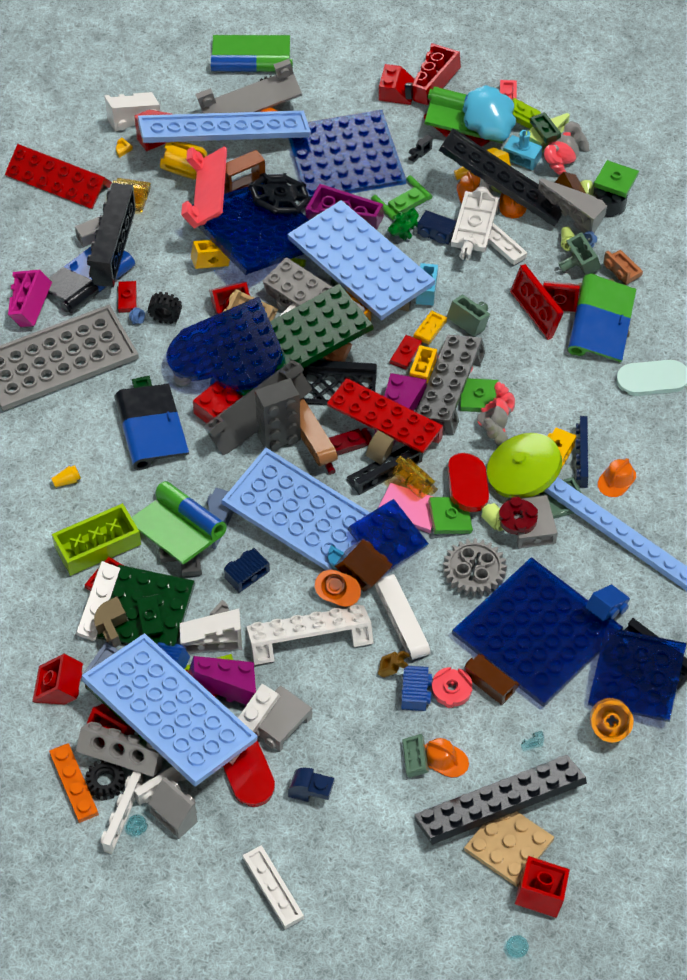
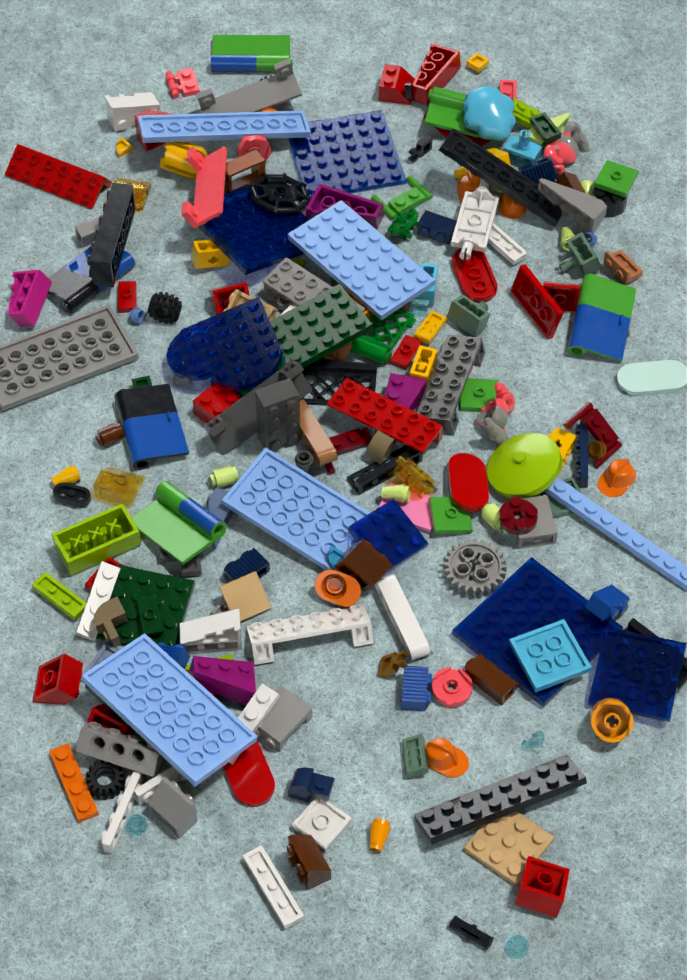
none -> lime plate [32,572,86,621]
none -> black plate [53,483,91,507]
none -> clear yellow slope [93,467,146,508]
none -> reddish brown brick [95,423,125,447]
none -> coral plate [165,68,200,98]
none -> yellowish green brick [209,465,239,488]
none -> tan tile [219,571,271,621]
none -> coral plate [237,135,271,161]
none -> reddish brown slope [286,835,331,890]
none -> white plate [292,797,352,852]
none -> dark grey cone [295,450,314,474]
none -> green piece [350,309,416,365]
none -> light orange cone [369,818,391,852]
none -> yellowish green cone [381,484,411,503]
none -> clear light blue plate [410,298,429,317]
none -> black pin [449,916,494,950]
none -> red tile [451,248,498,303]
none -> yellow plate [466,52,489,73]
none -> medium azure plate [509,619,592,692]
none -> dark blue brick [518,156,558,184]
none -> dark red plate [563,402,623,469]
none -> pearl gold plate [588,440,606,460]

